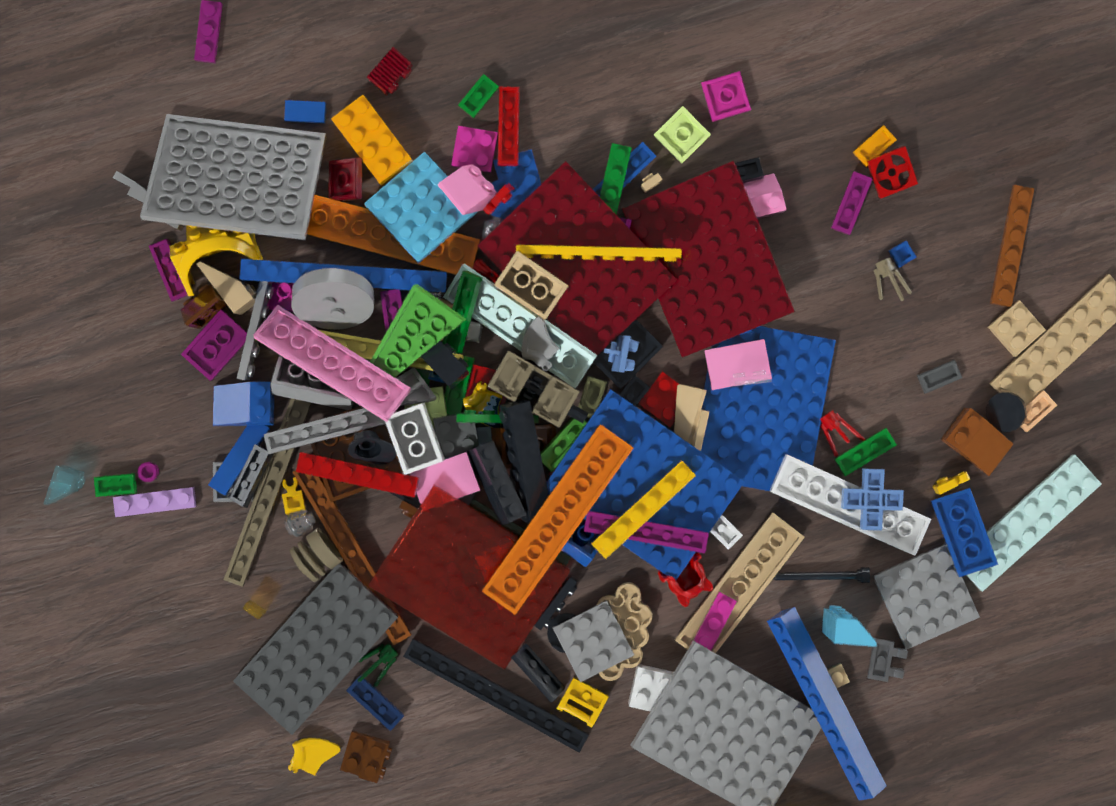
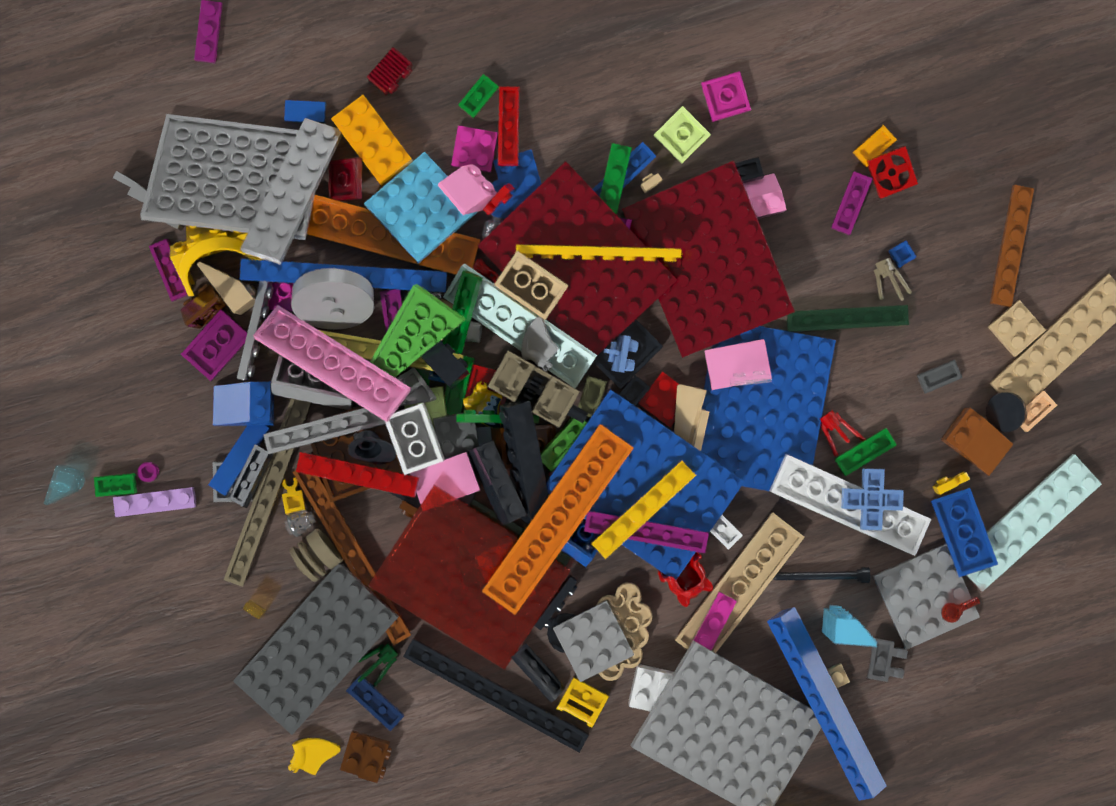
none -> light grey plate [241,118,343,264]
none -> clear green plate [786,305,909,332]
none -> clear red plate [941,596,980,623]

